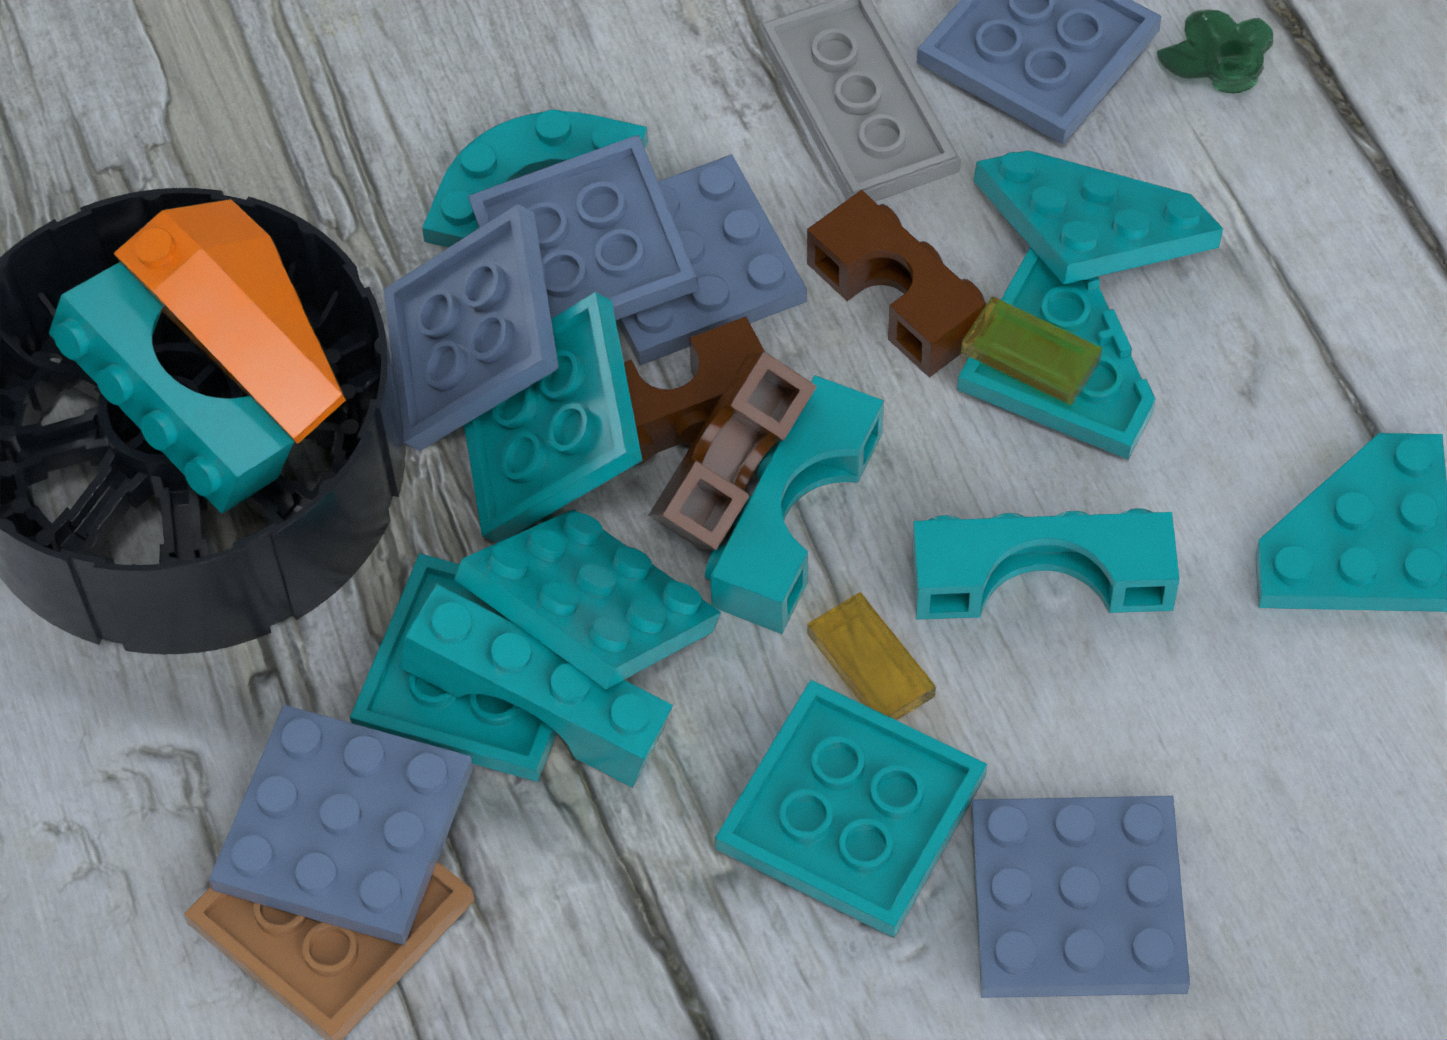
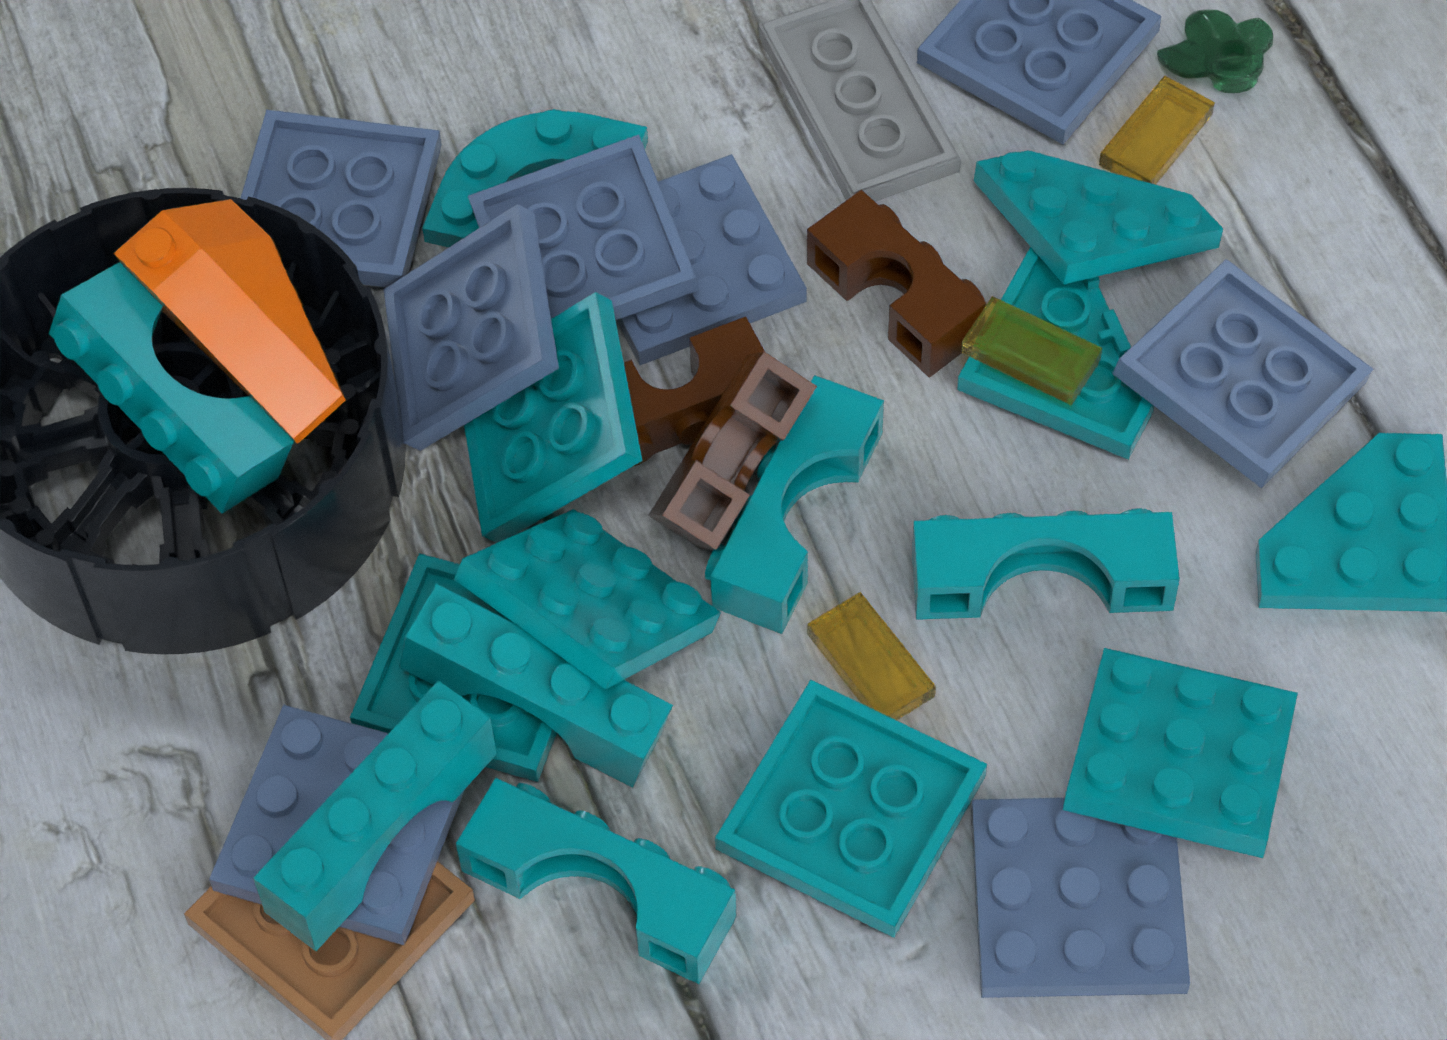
none -> sand blue plate [241,110,442,287]
none -> teal arch [253,680,497,951]
none -> teal arch [456,778,737,984]
none -> teal plate [1063,648,1298,858]
none -> clear yellow tile [1099,75,1215,185]
none -> sand blue plate [1112,259,1374,488]

